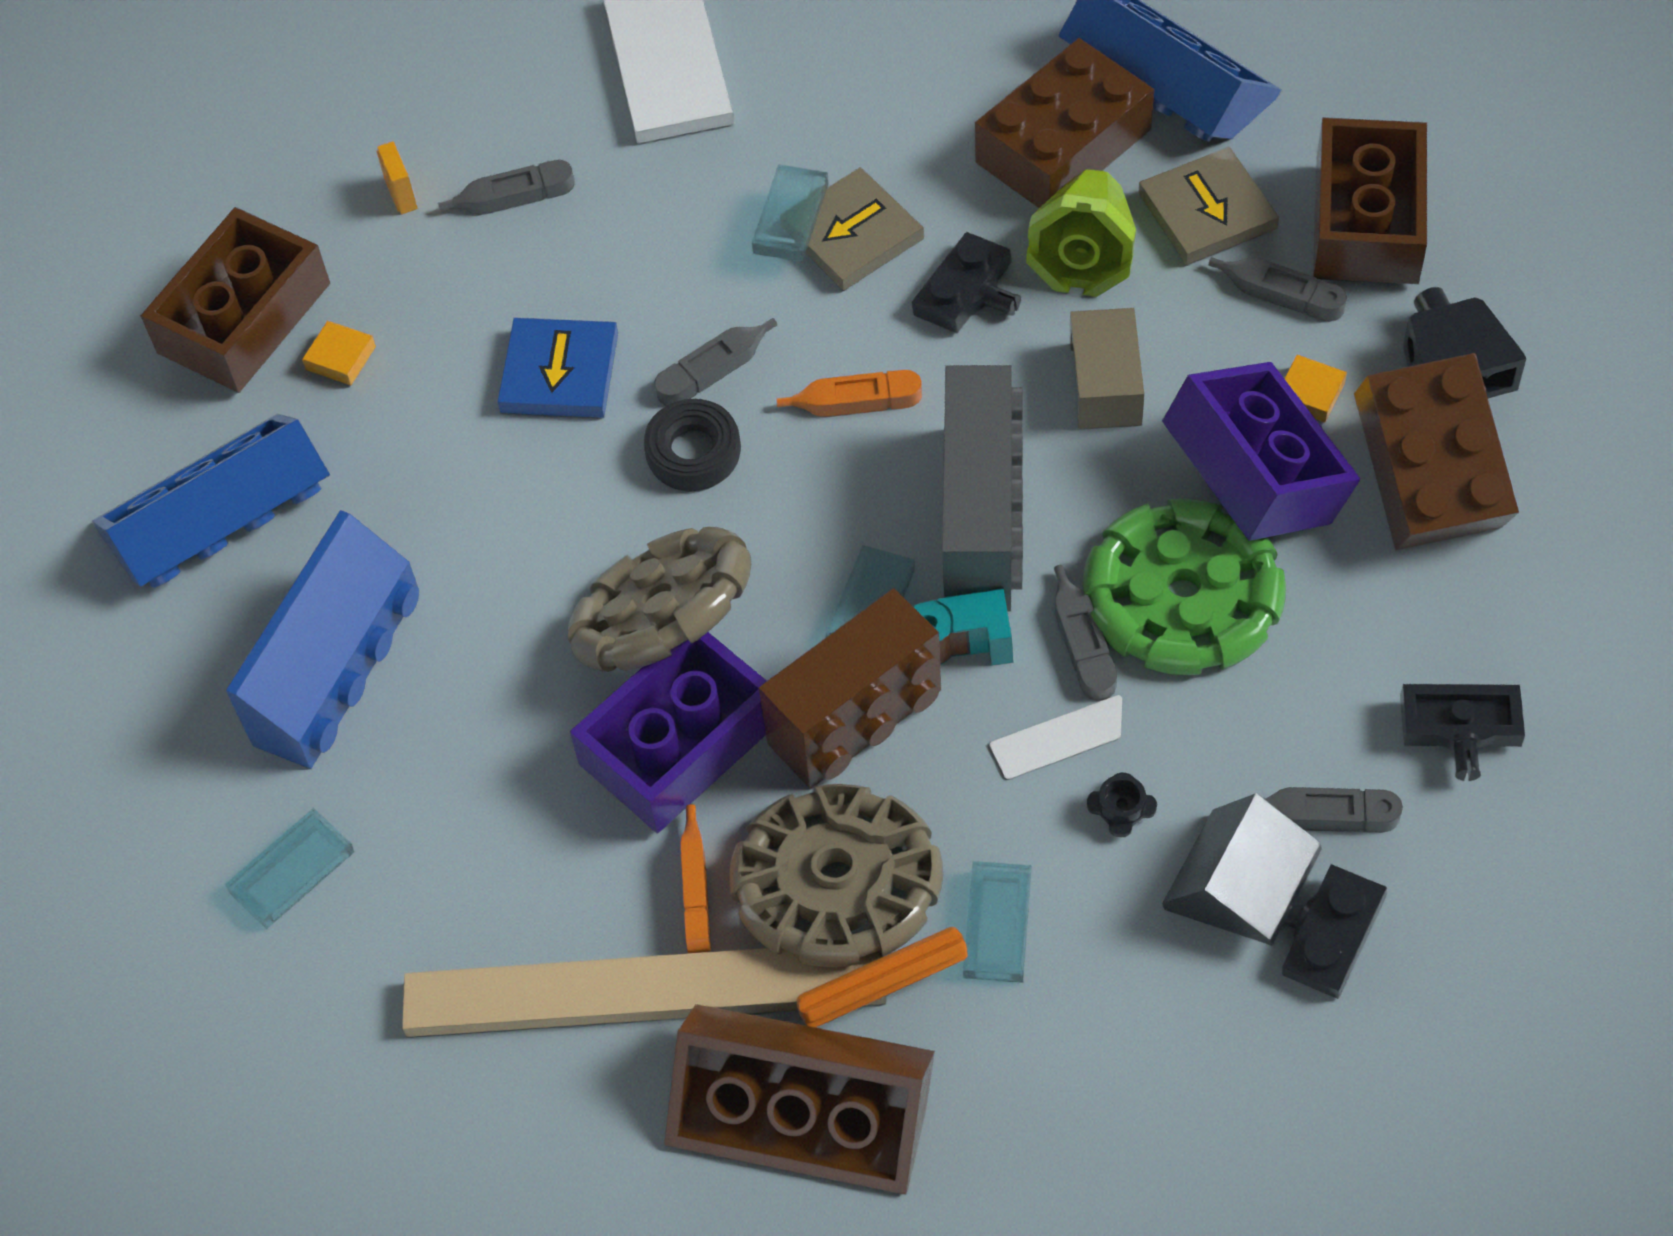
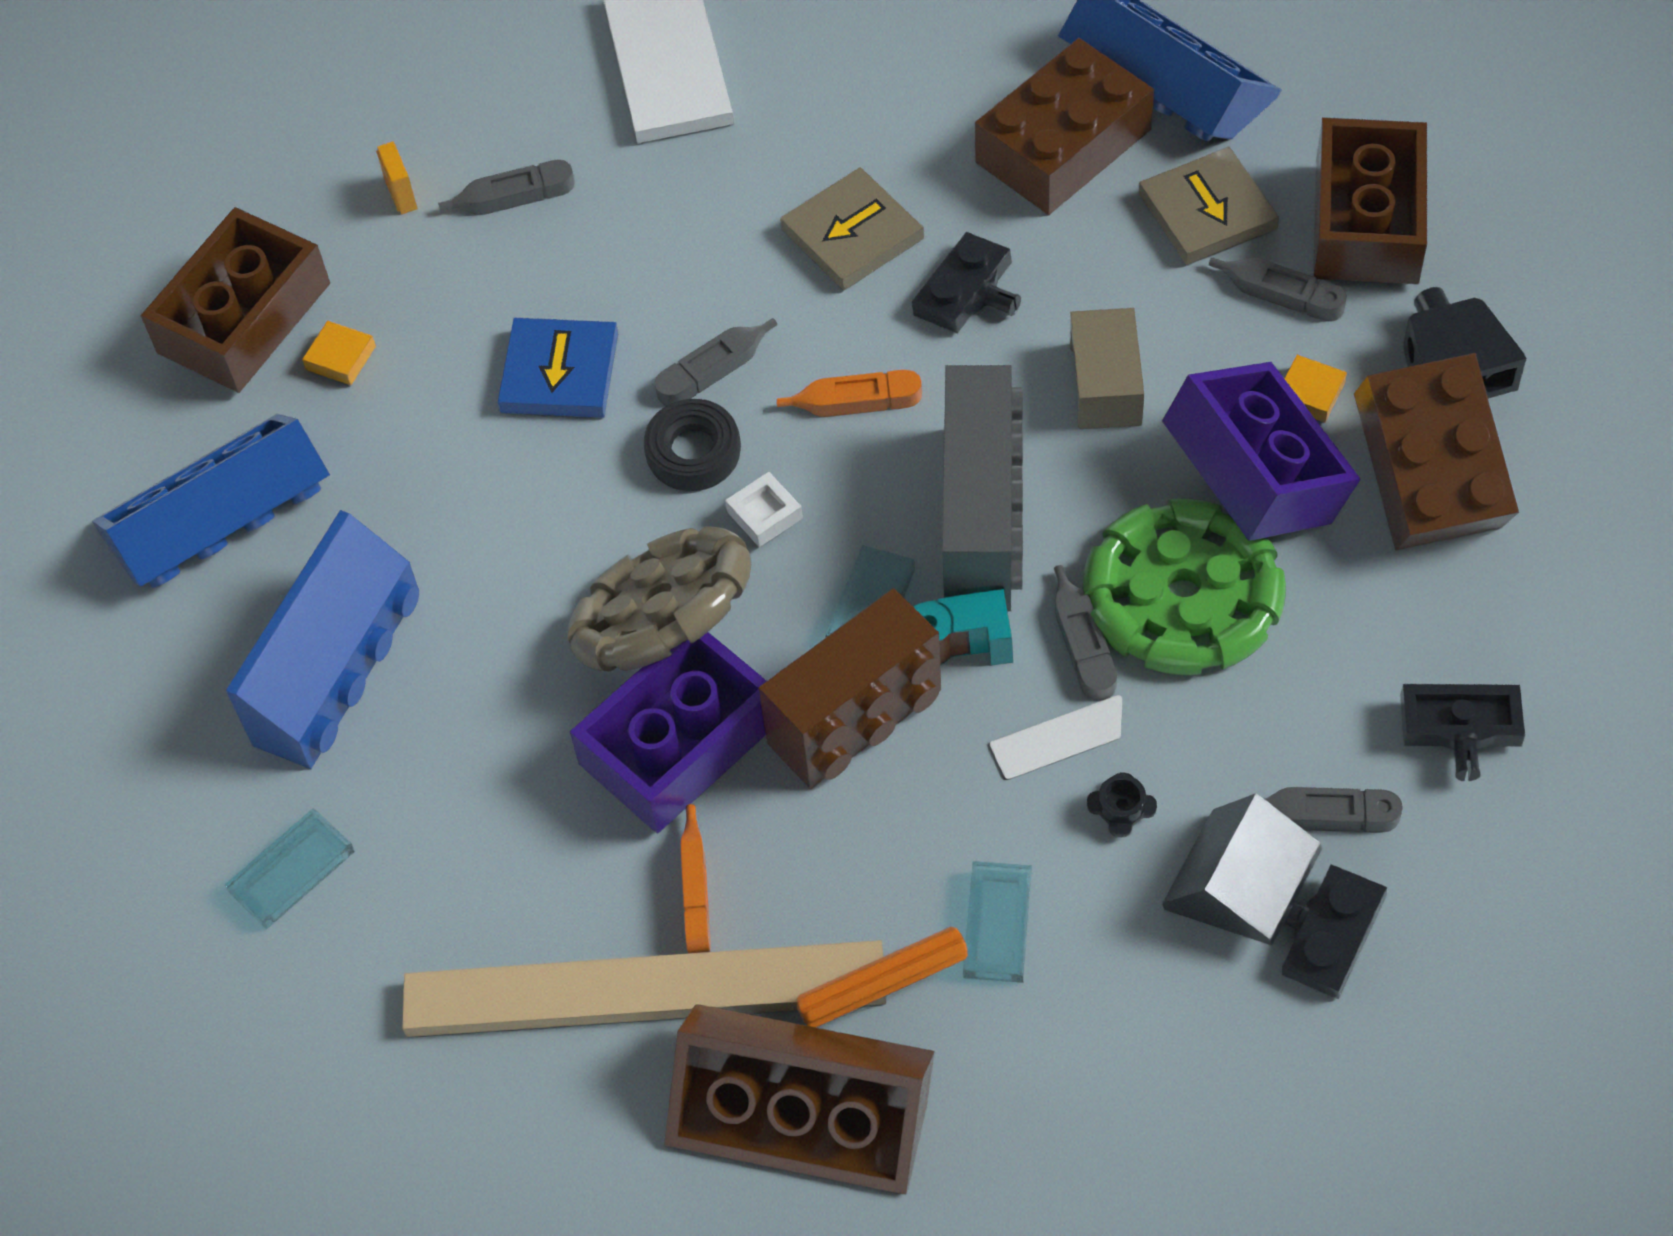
dark tan plate [729,784,943,967] -> none
clear light blue tile [752,164,828,262] -> none
lime cone [1026,169,1136,297] -> none
none -> white plate [725,472,803,548]

